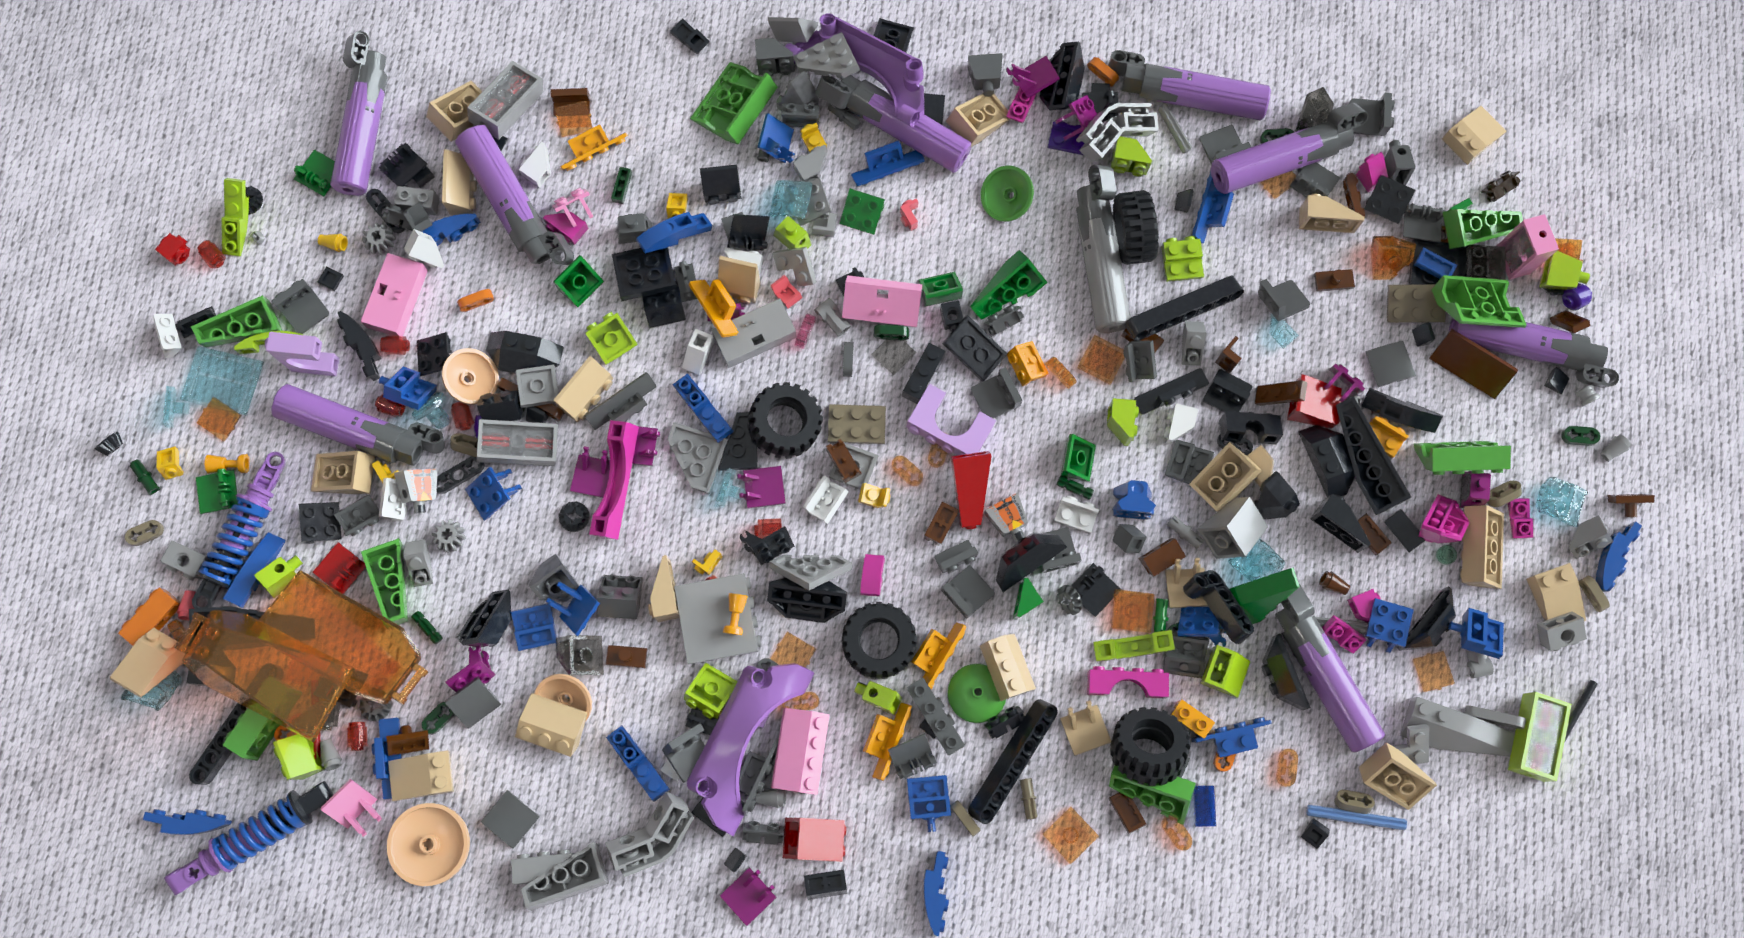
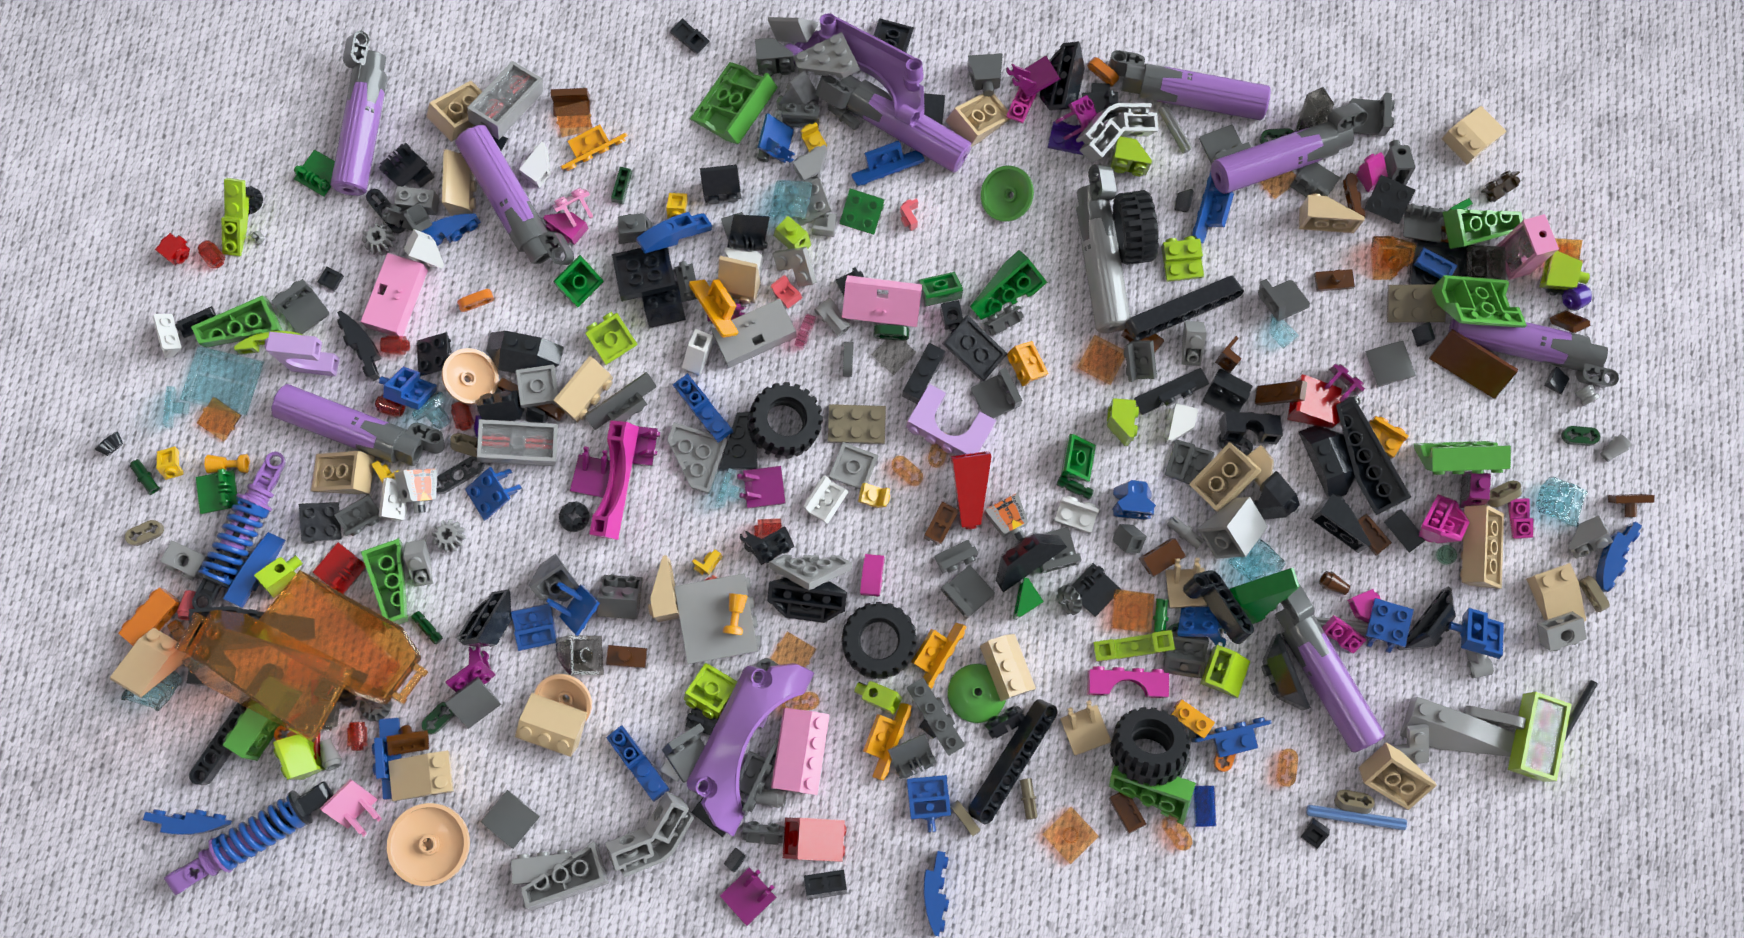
yellow cone [318,234,348,252] -> none
reddish brown hinge [826,439,862,483] -> none
clear orange beam [1045,356,1077,389] -> none
black slope [1361,388,1443,433] -> none
clear orange piece [1413,651,1455,692] -> none

